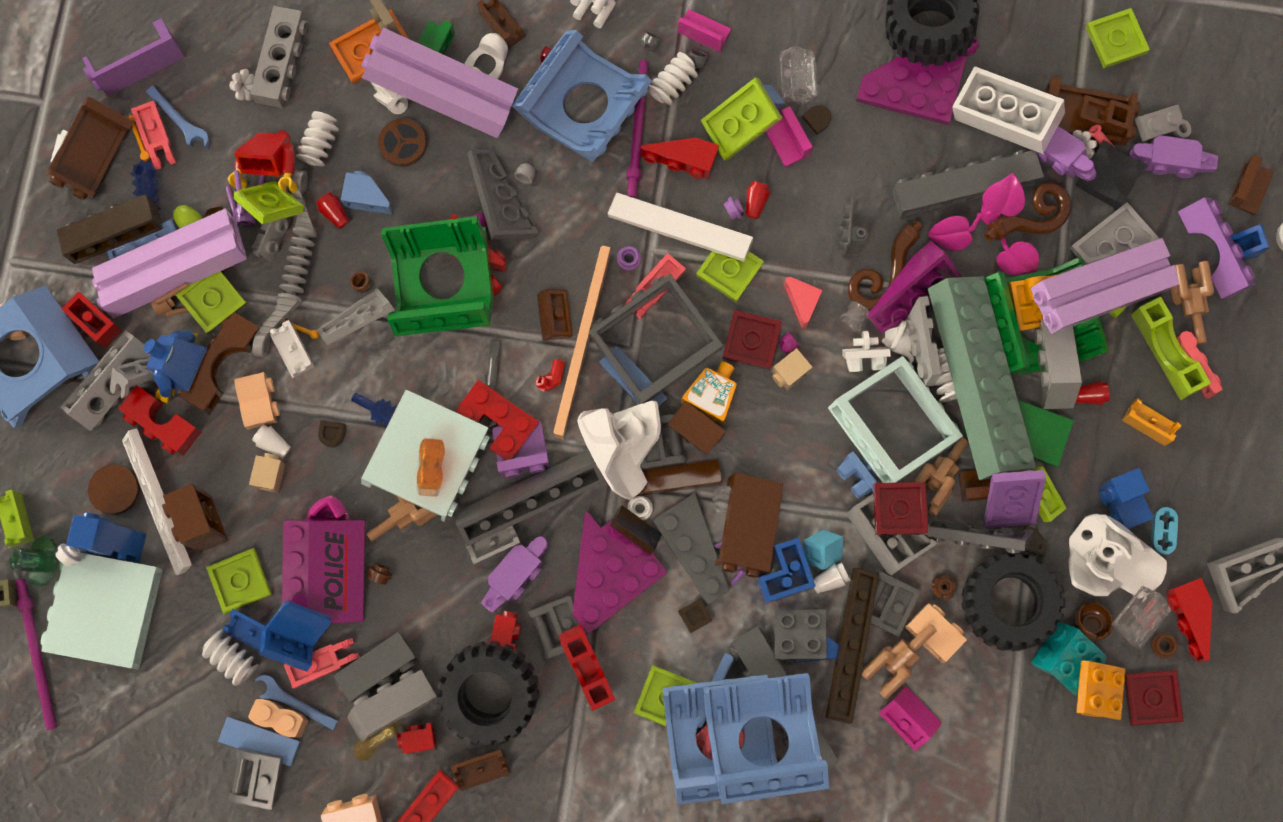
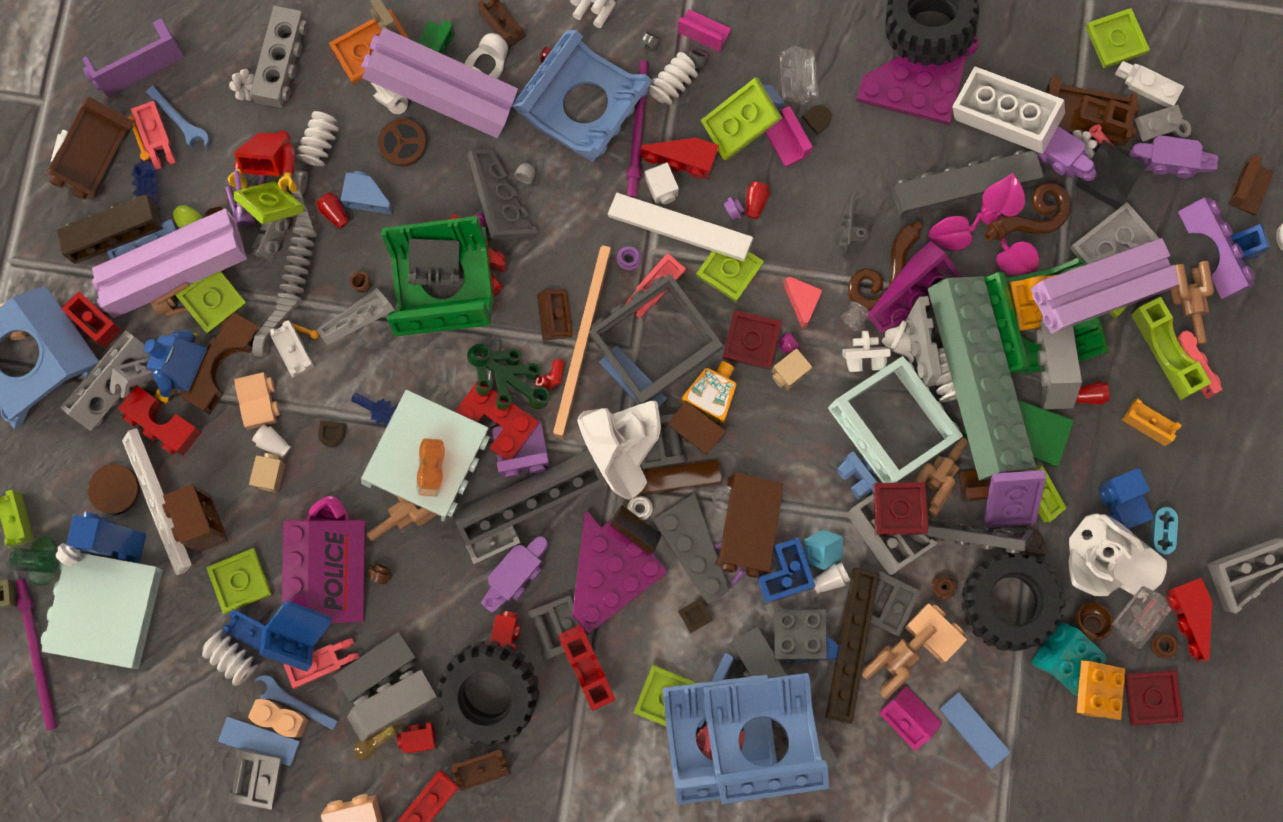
none -> dark grey hinge [408,239,459,287]
none -> dark green plant [467,344,550,410]
none -> white brick [645,163,679,205]
none -> medium blue tile [938,692,1011,769]
none -> white hinge [1115,61,1184,108]

